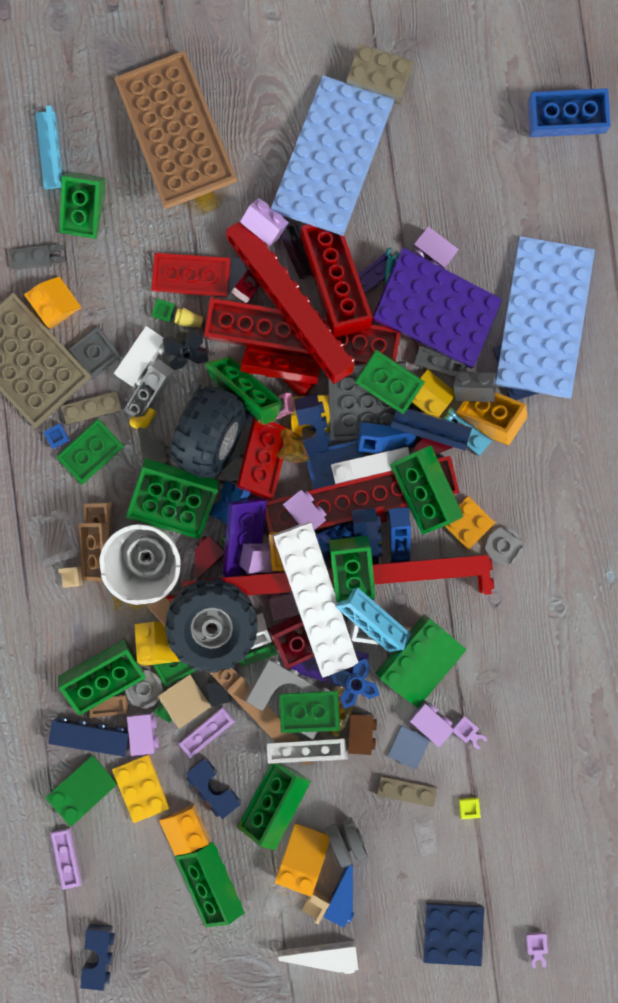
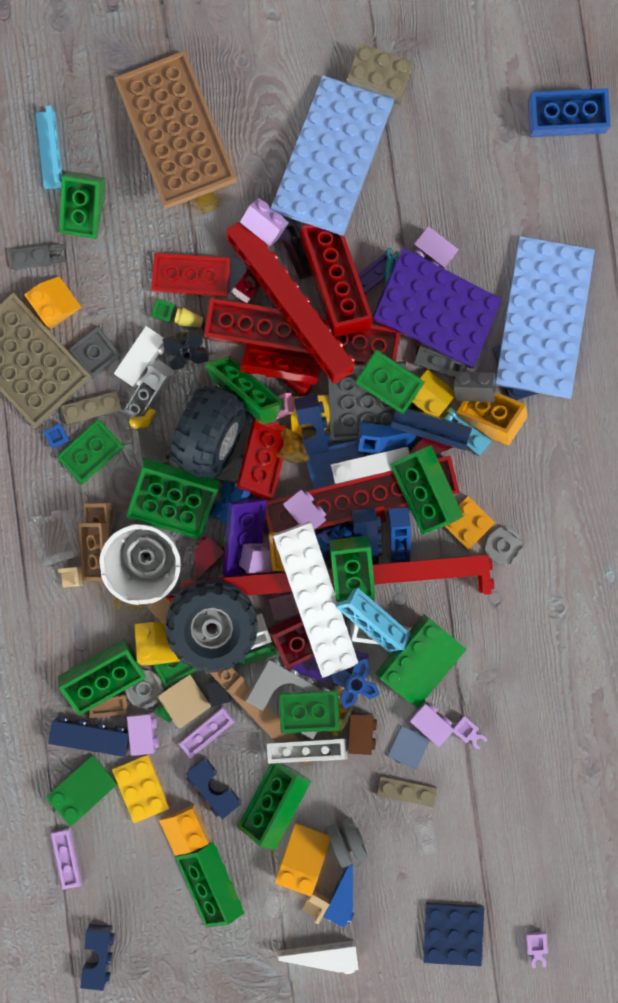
neon yellow tile [459,797,481,819] -> none

